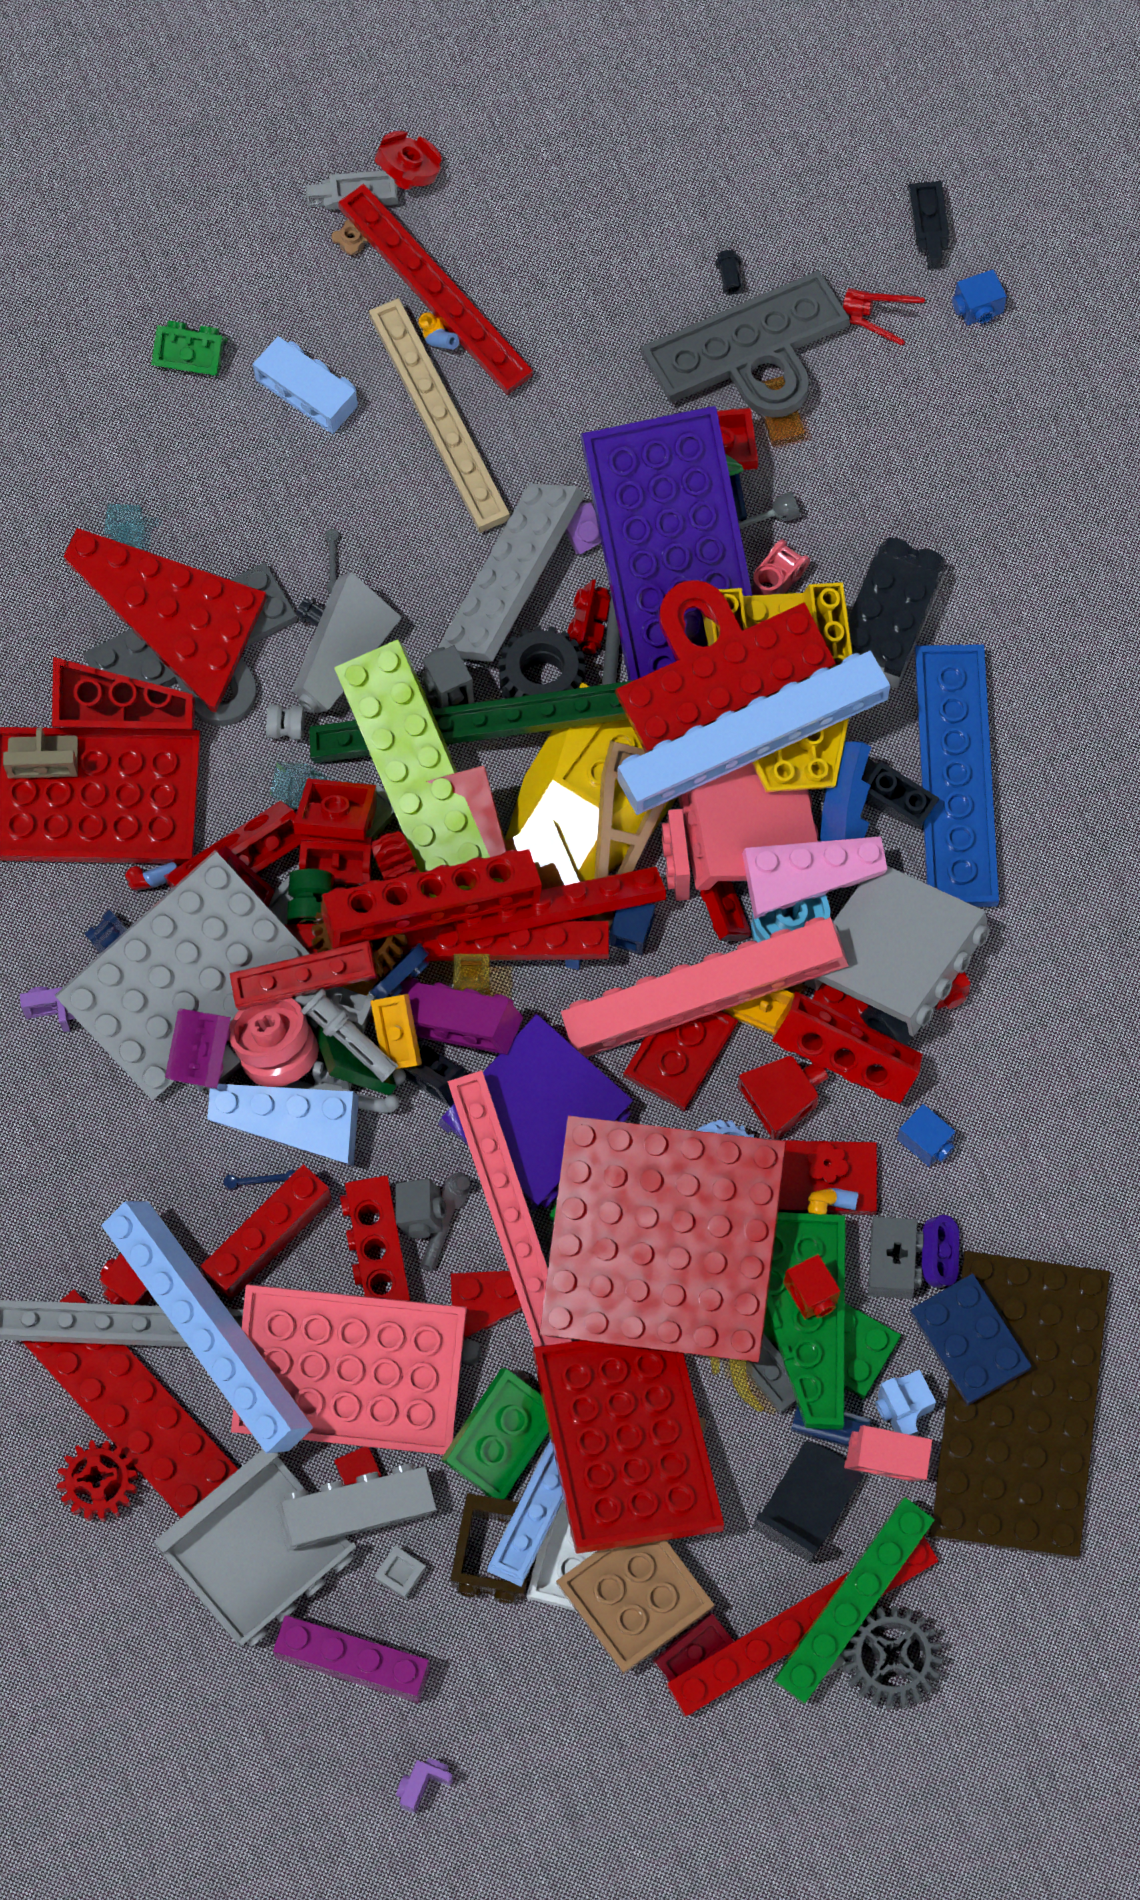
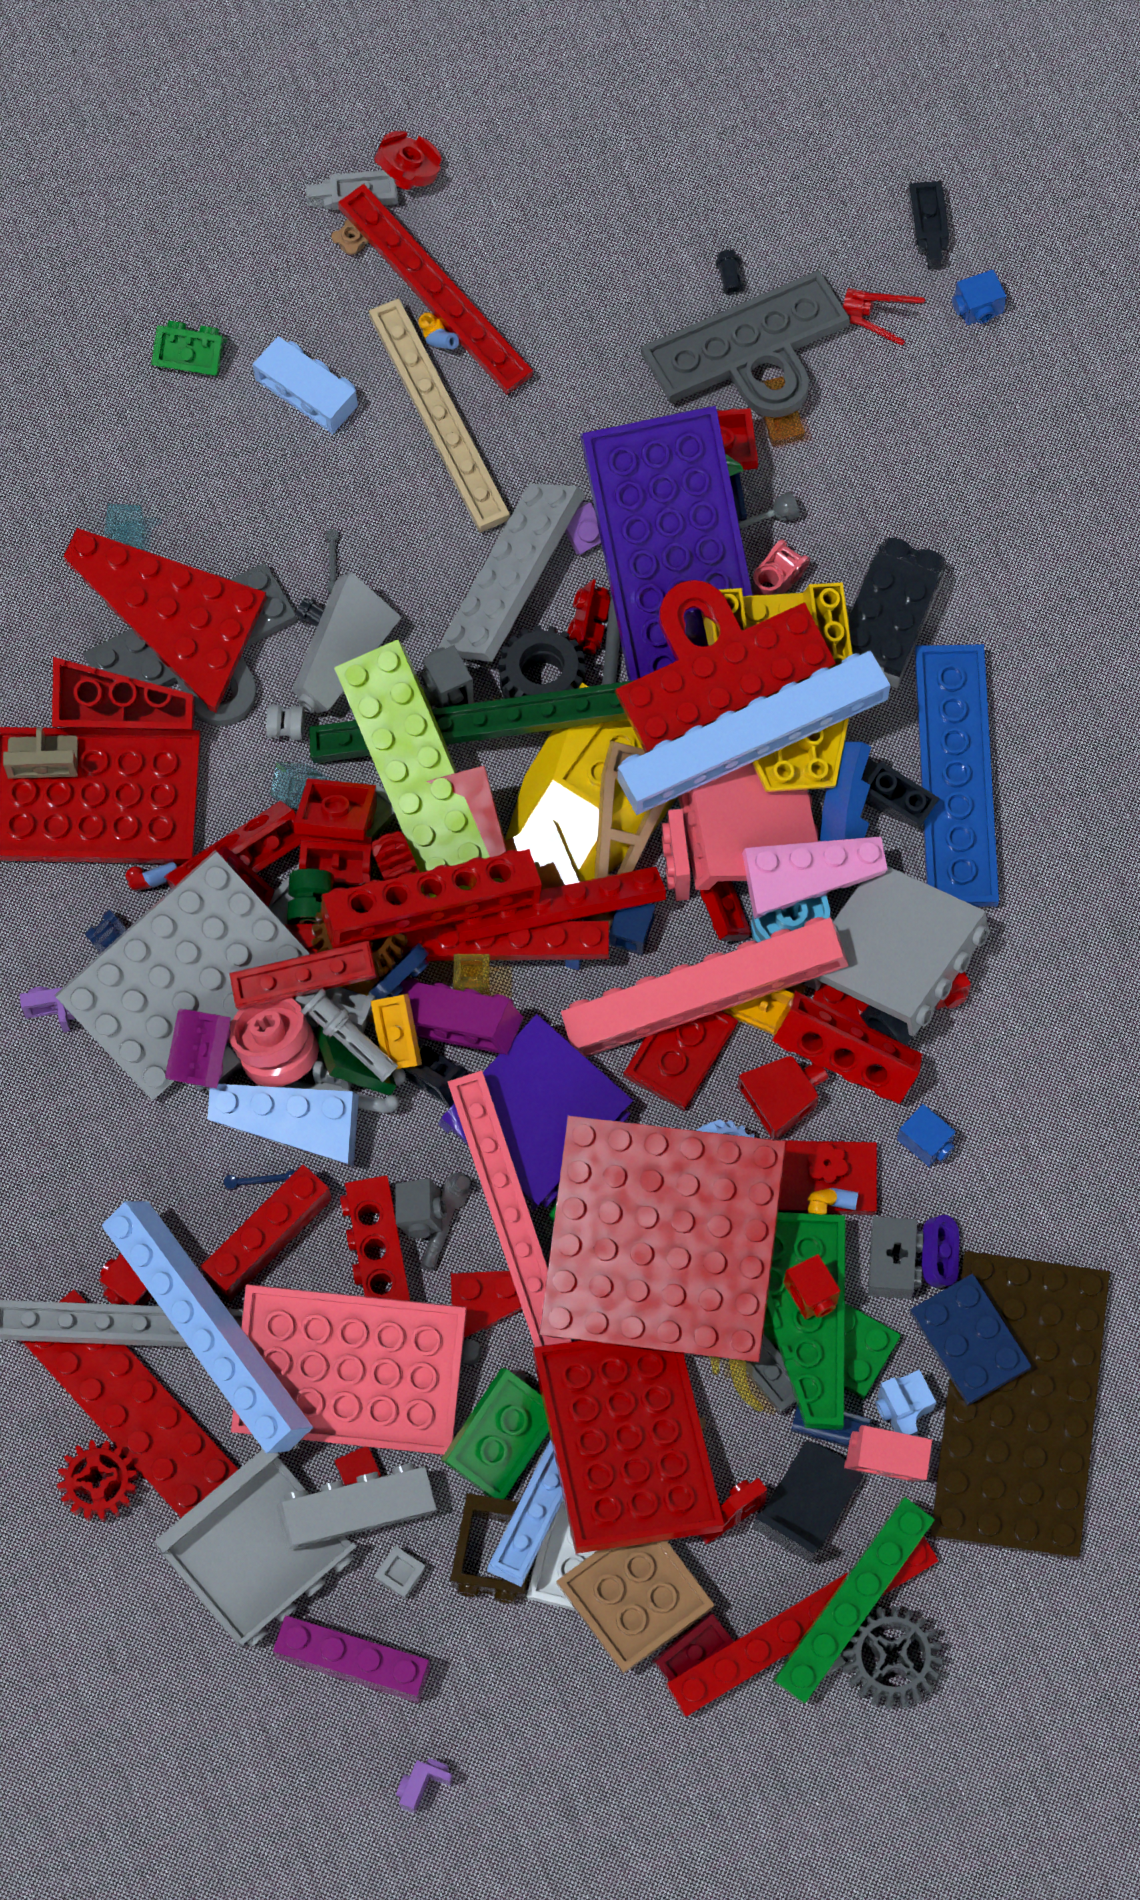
none -> red wing [699,1478,767,1545]

